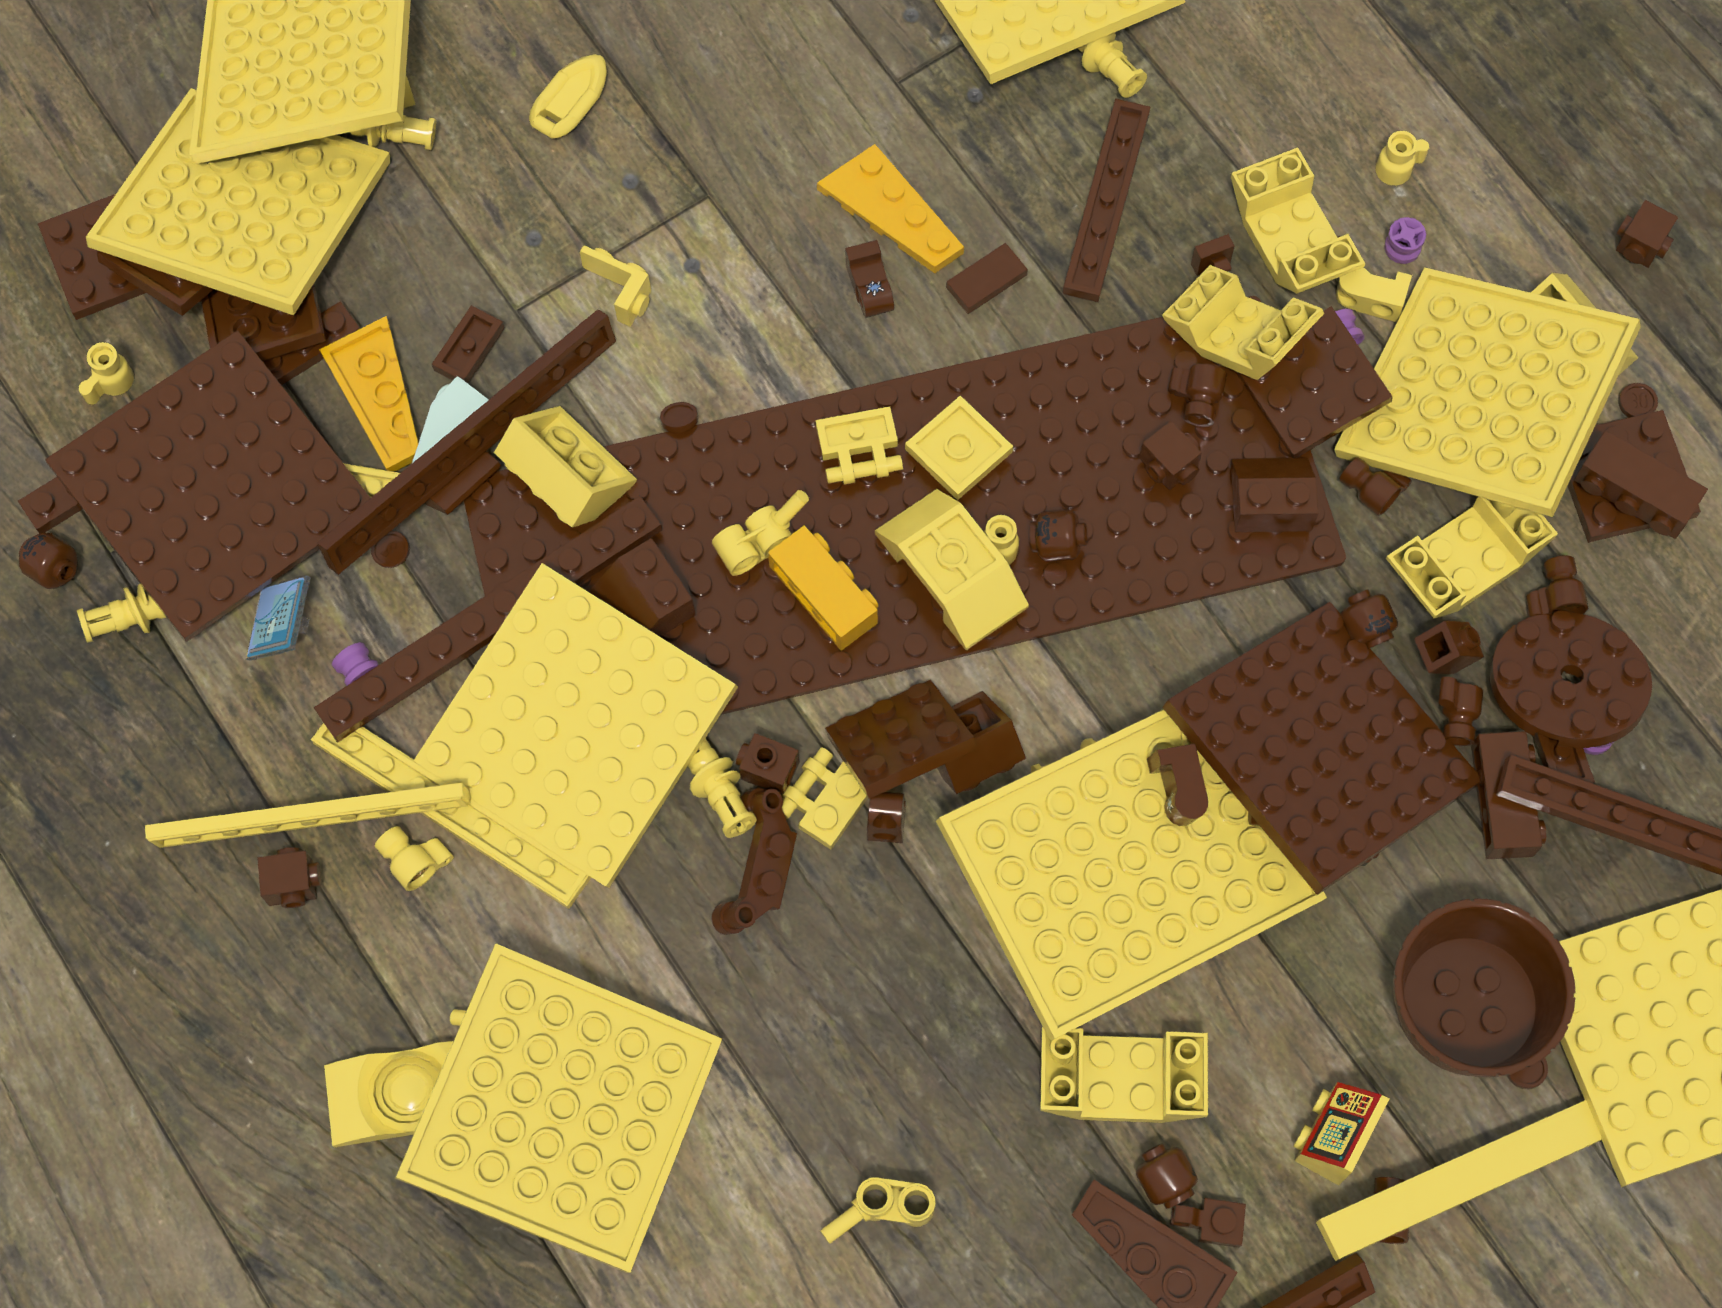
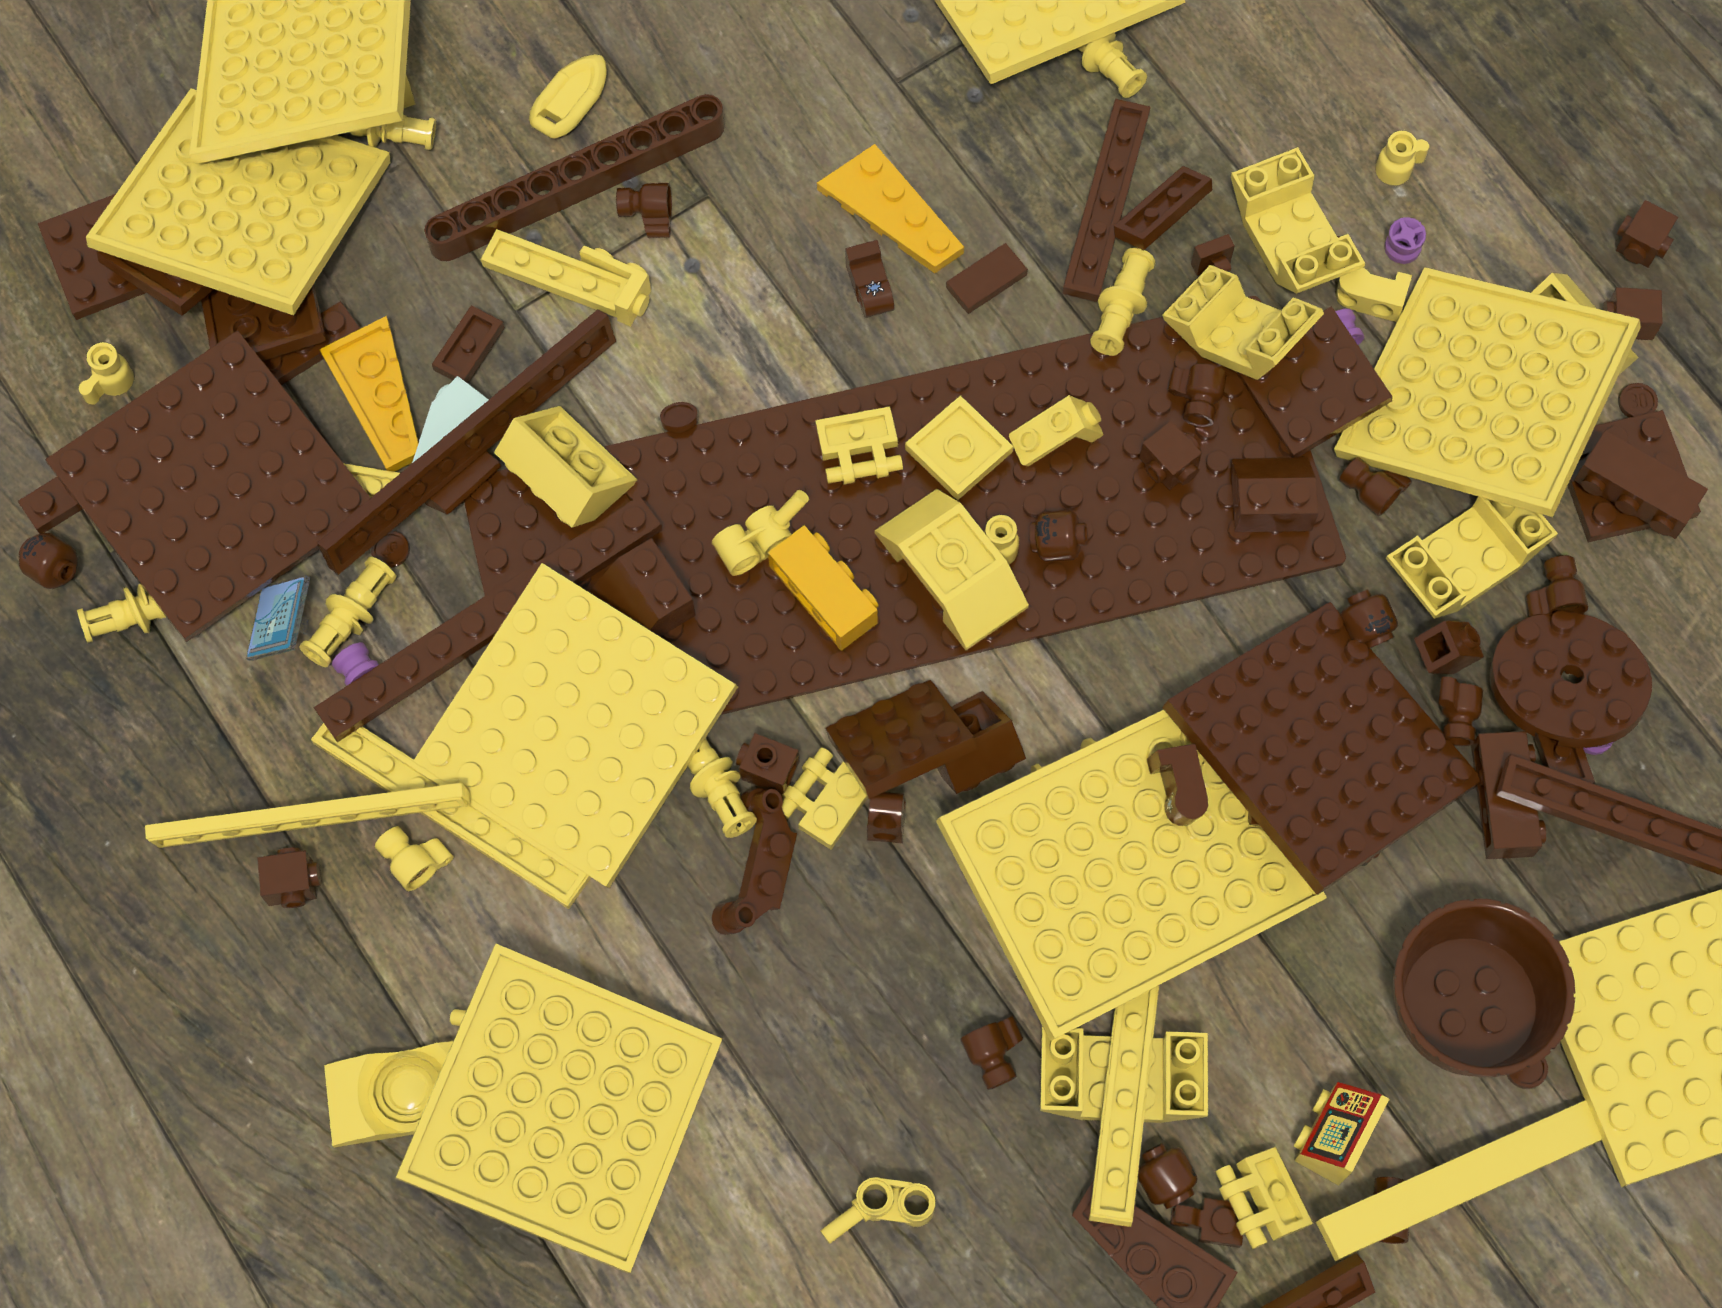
none -> light yellow piece [299,557,396,667]
none -> reddish brown beam [424,94,725,262]
none -> light yellow plate [481,229,628,317]
none -> reddish brown piece [616,183,672,238]
none -> reddish brown piece [960,1016,1023,1090]
none -> light yellow bracket [1009,395,1104,467]
none -> light yellow tile [1089,986,1159,1227]
none -> light yellow piece [1090,248,1155,356]
none -> reddish brown plate [1114,166,1213,251]
none -> light yellow plate [1215,1147,1313,1250]
none -> reddish brown brick [1602,287,1663,340]

